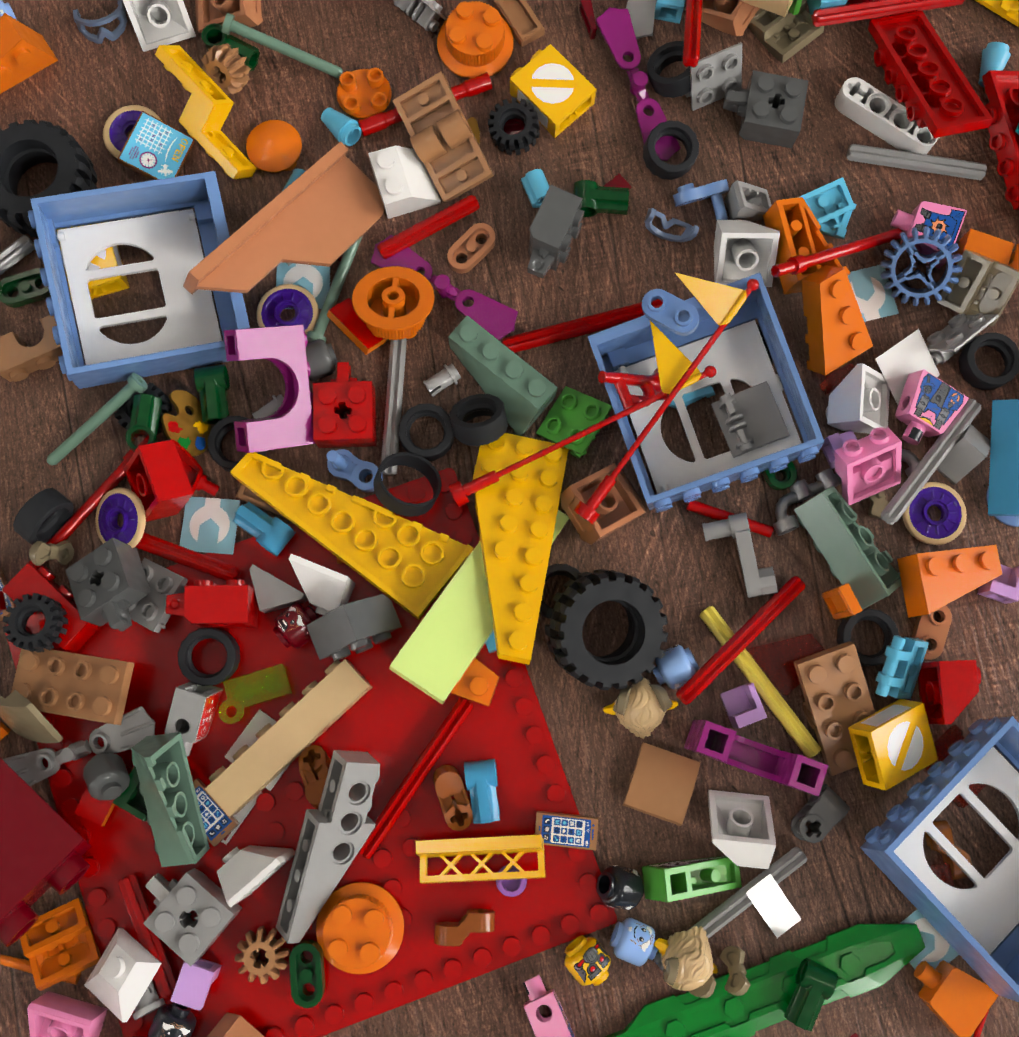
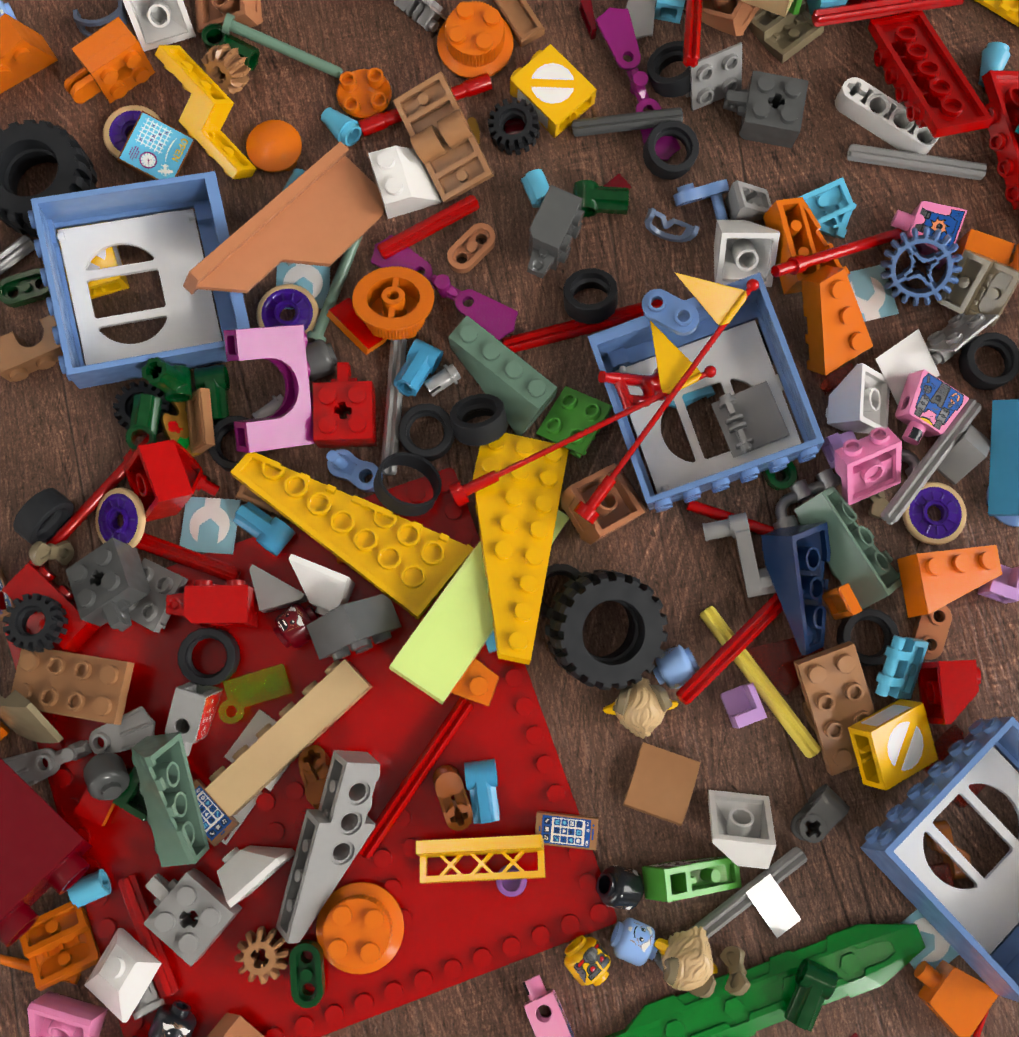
sand green bar [47,373,148,466] -> none
lavender panel [171,958,222,1011] -> none
dark orange piece [434,908,495,946] -> none
magenta arch [684,719,828,796] -> none
none -> orange brick [64,16,155,104]
none -> medium azure piece [68,869,112,908]
none -> dark green piece [142,357,192,402]
none -> medium nougat tile [186,388,215,454]
none -> dark azure piece [393,338,443,397]
none -> black tyre [563,268,618,324]
none -> dark grey axle [572,107,683,137]
none -> dark blue wedge [761,522,831,655]

